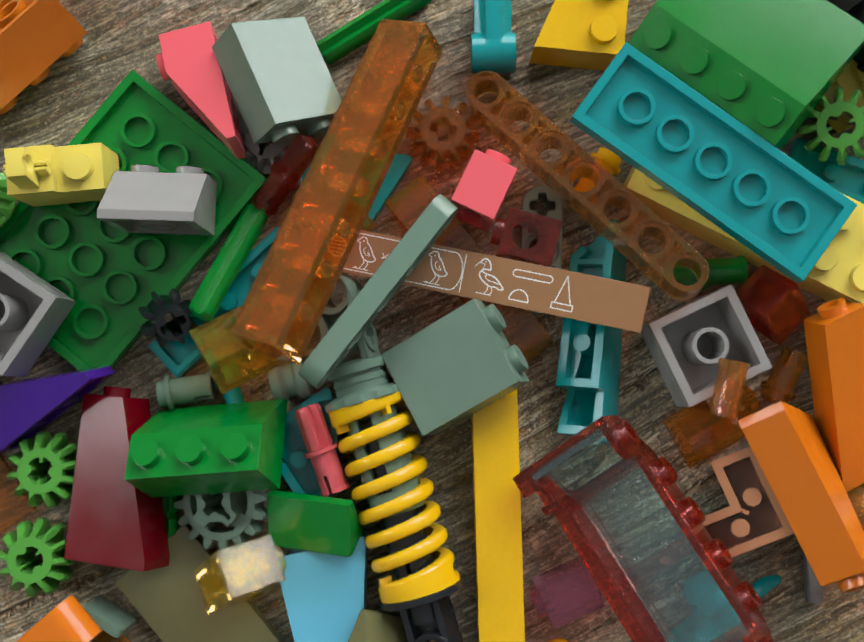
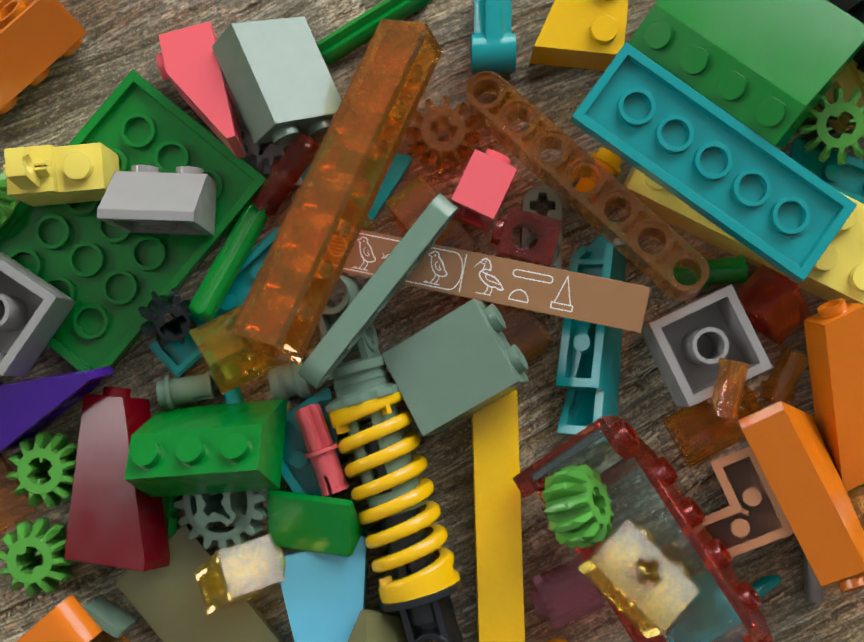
none -> bright green gear [541,464,614,549]
none -> clear yellow brick [578,519,700,638]

